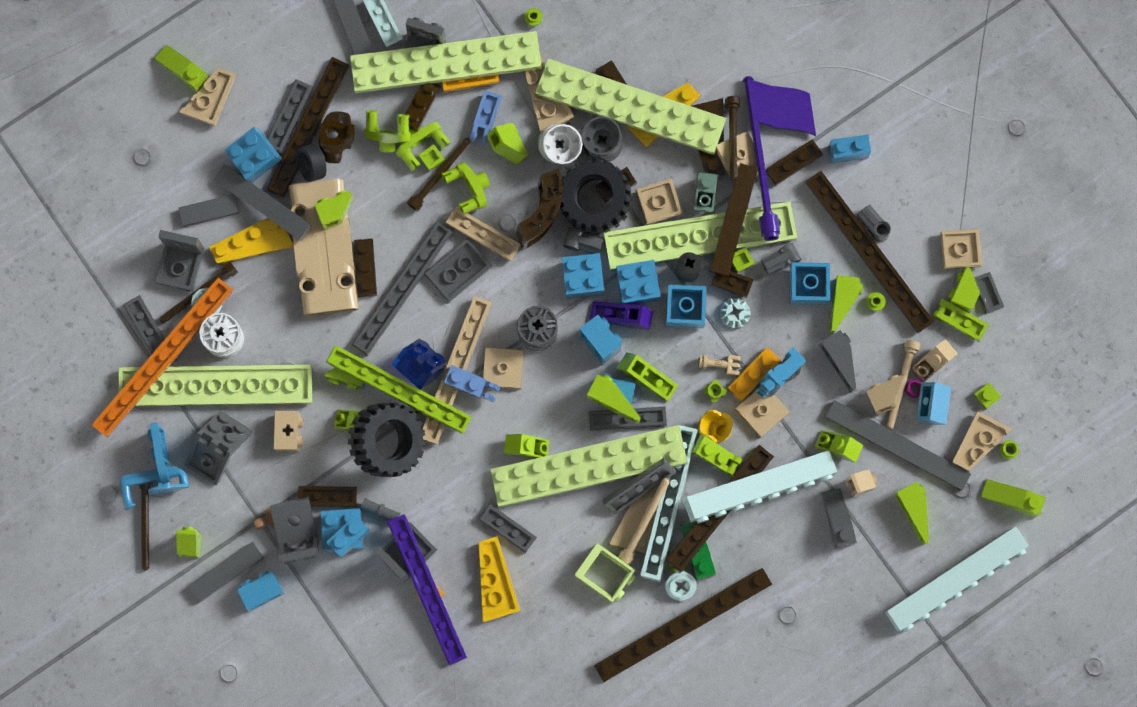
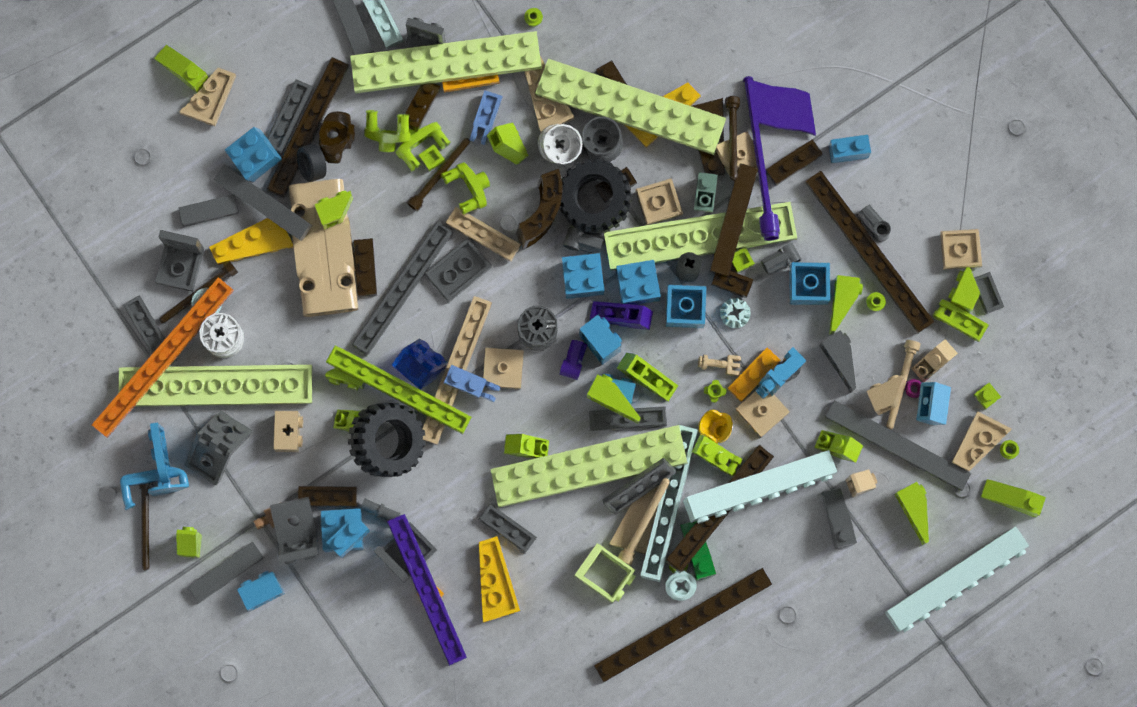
none -> dark purple piece [559,340,587,380]

